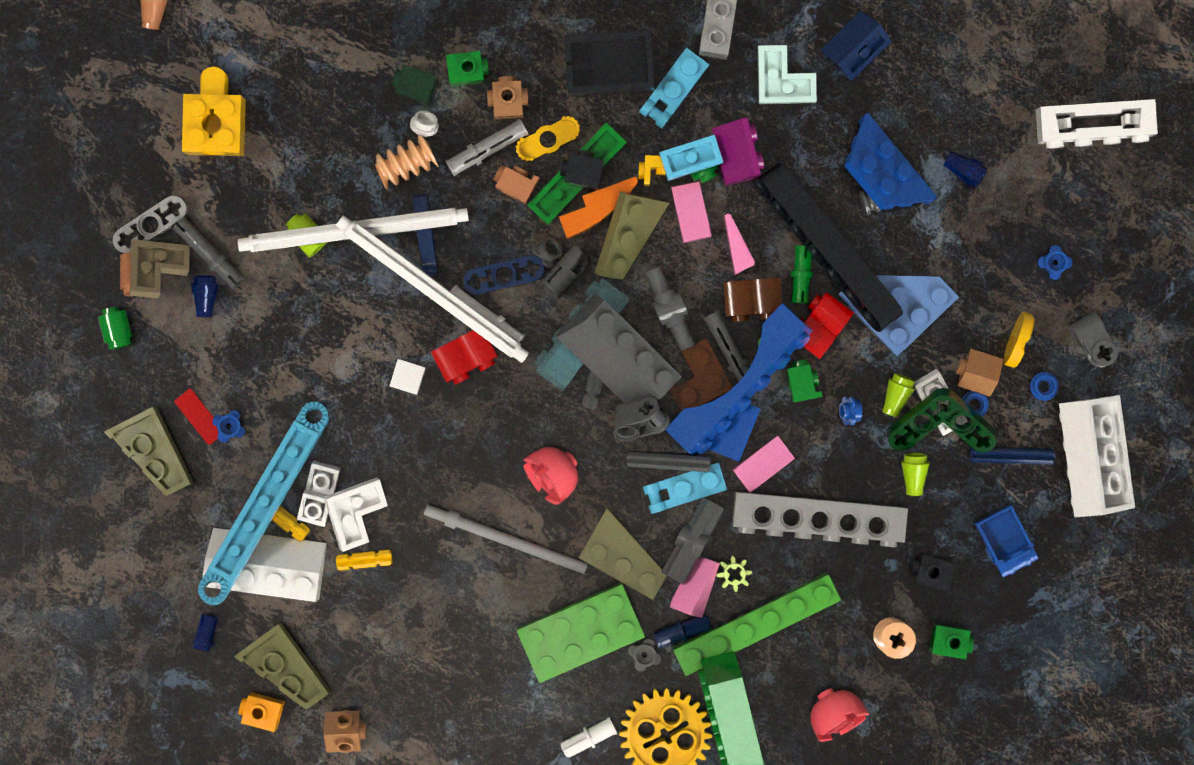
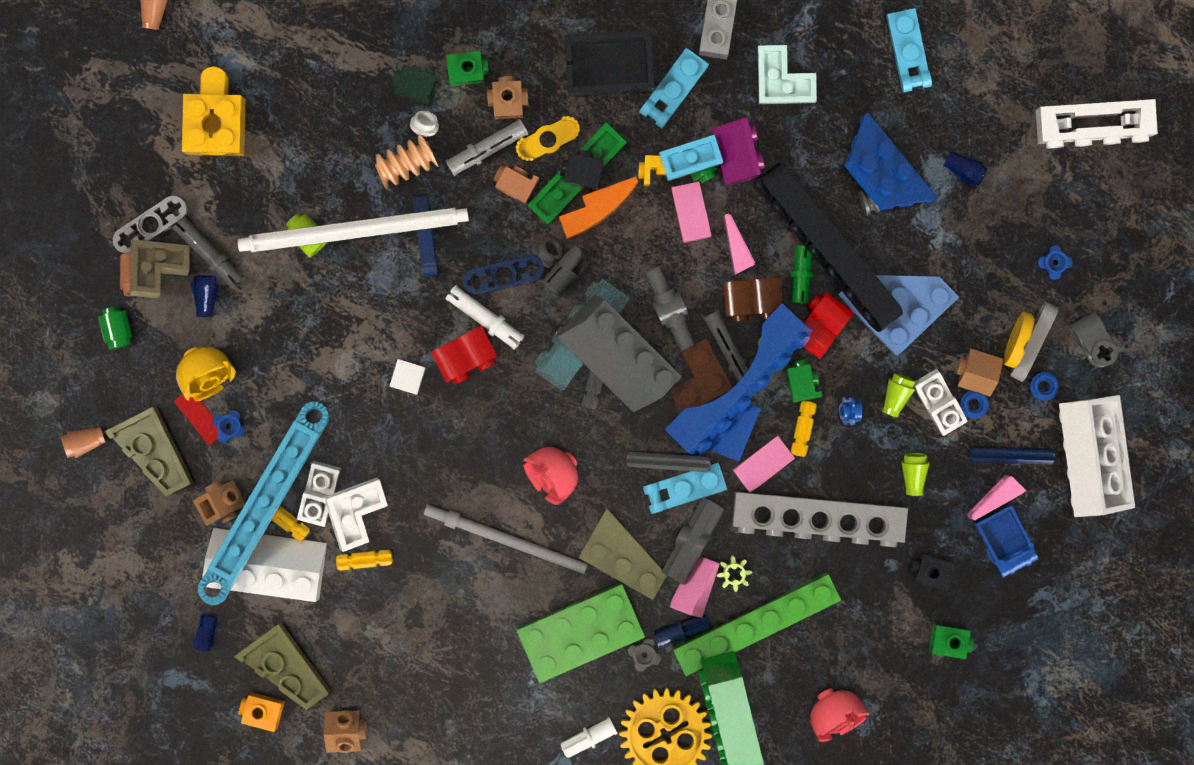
white piece [336,215,529,363] -> none
olive wing [595,191,670,280] -> none
dark grey piece [614,397,671,441] -> none
dark blue panel [821,11,892,81] -> none
light nougat piece [873,617,916,659] -> none
dark green beam [888,388,996,452] -> none
none -> nougat cone [61,427,106,458]
none -> yellow cylinder [176,347,236,401]
none -> medium nougat brick [193,480,245,526]
none -> yellow axle [791,401,817,457]
none -> medium azure plate [886,8,932,92]
none -> bright pink slope [967,475,1026,520]
none -> light grey beam [1009,301,1059,382]

